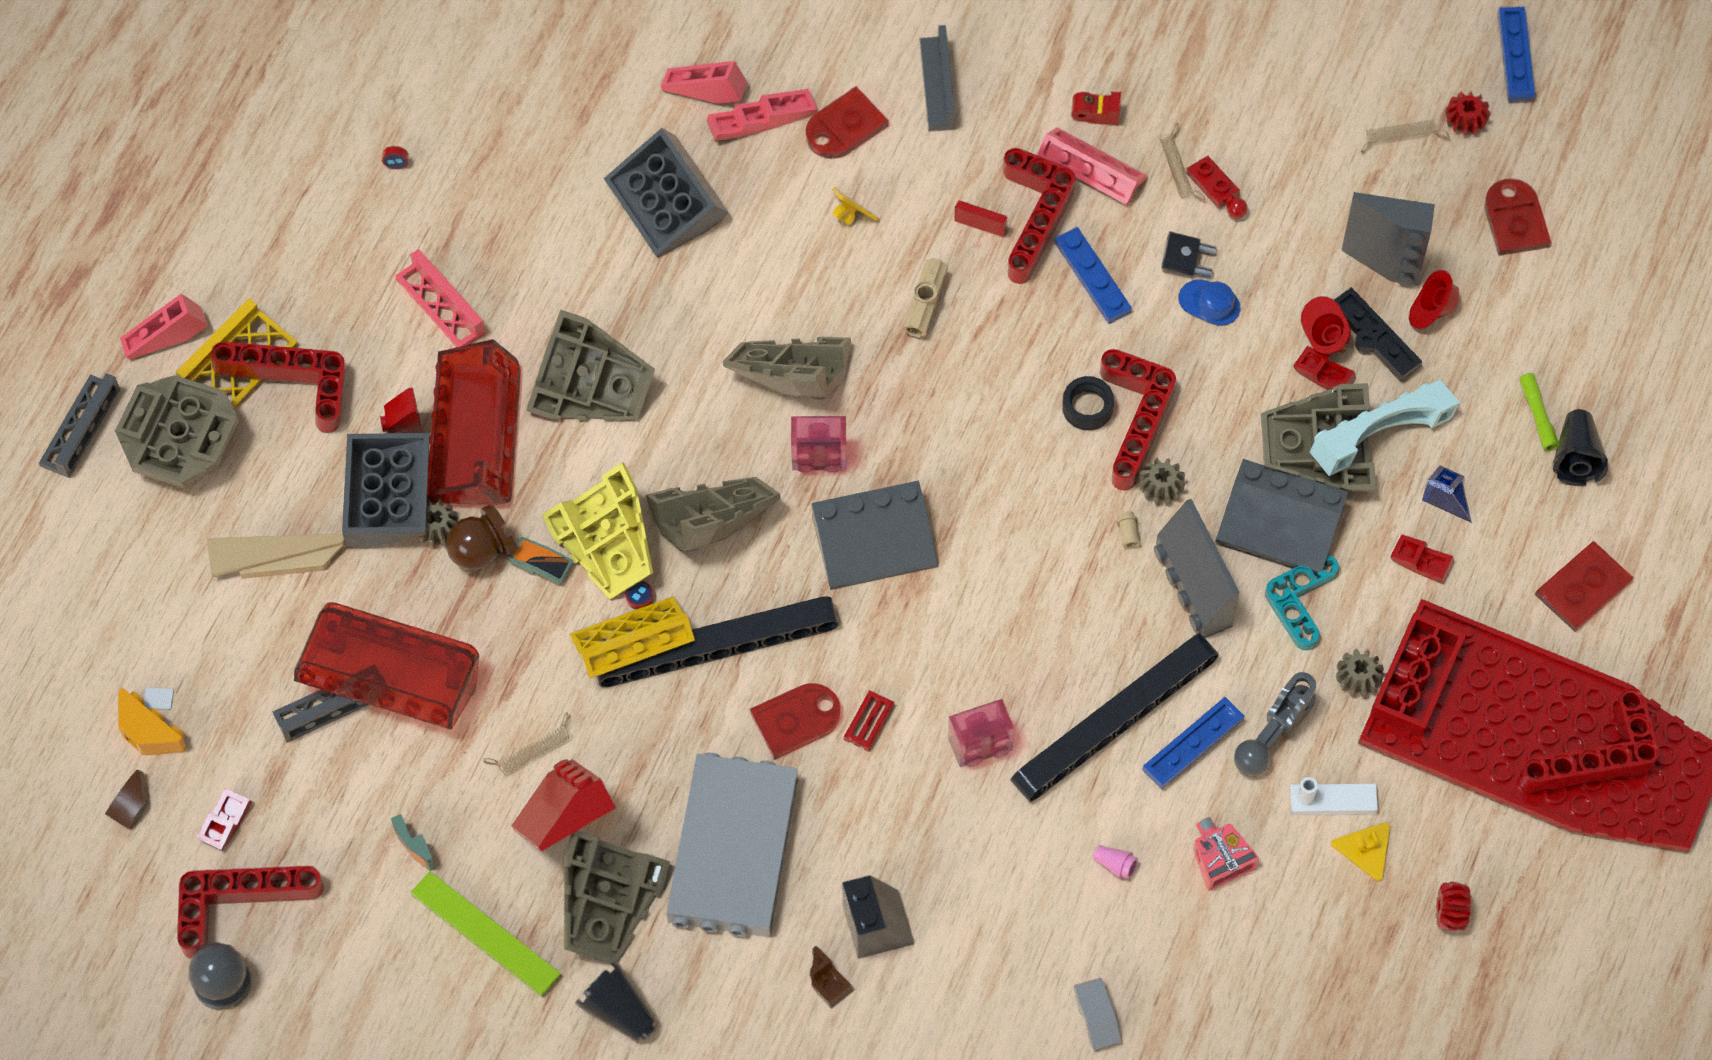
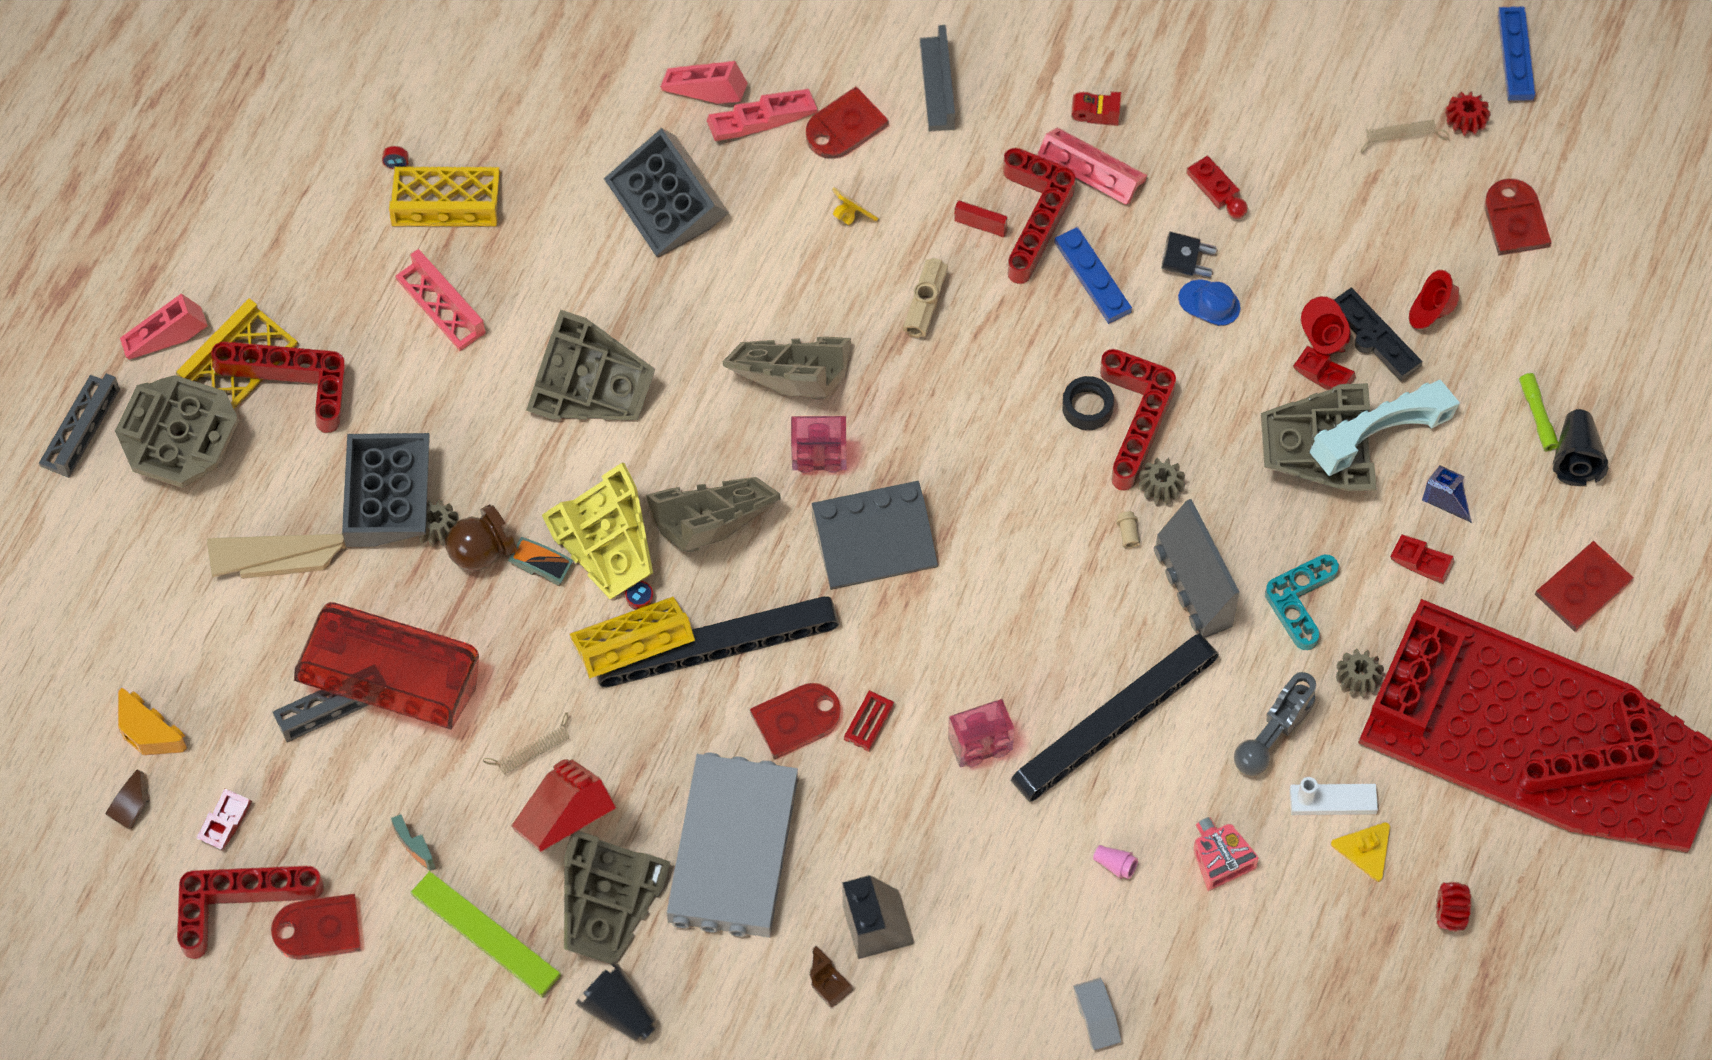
white sticker [143,688,174,710] -> none
dark grey tile [189,942,251,1010] -> none
red slope [380,387,422,433] -> none
clear red windscreen [427,339,521,505] -> none
blue plate [1142,697,1244,789] -> none
tan piece [1160,123,1205,201] -> none
dark grey slope [1215,459,1348,574] -> none
dark grey slope [1341,192,1435,286] -> none
none -> clear red tile [271,894,361,960]
none -> yellow fence [389,167,500,226]

